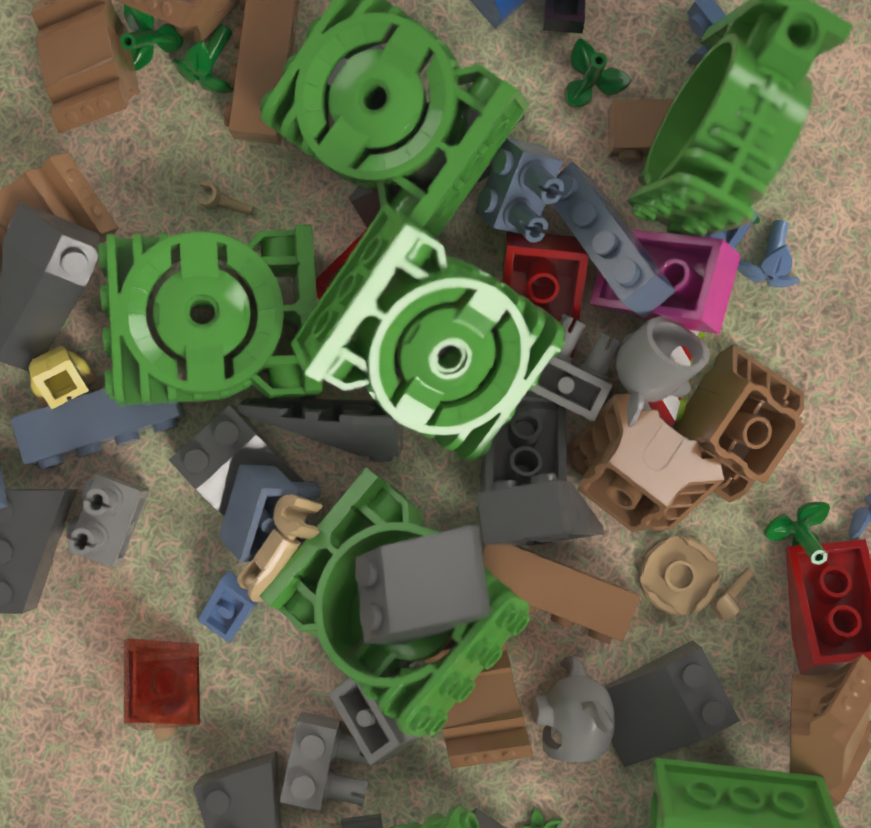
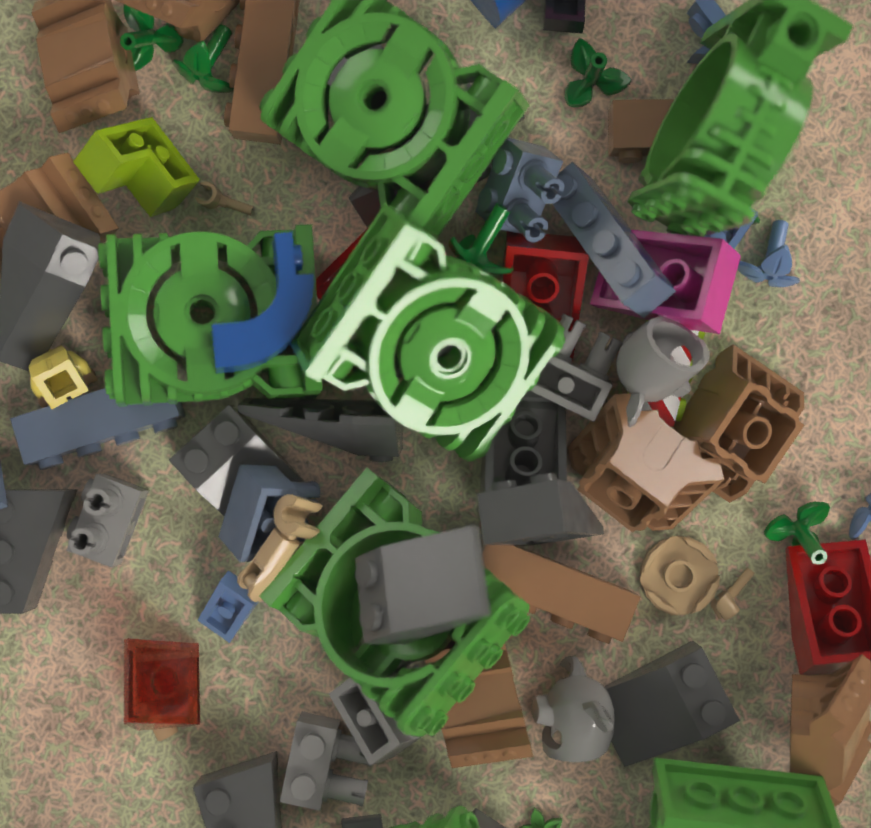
none -> lime brick [73,117,200,217]
none -> blue arch [212,232,314,373]
none -> green plant [448,203,513,275]

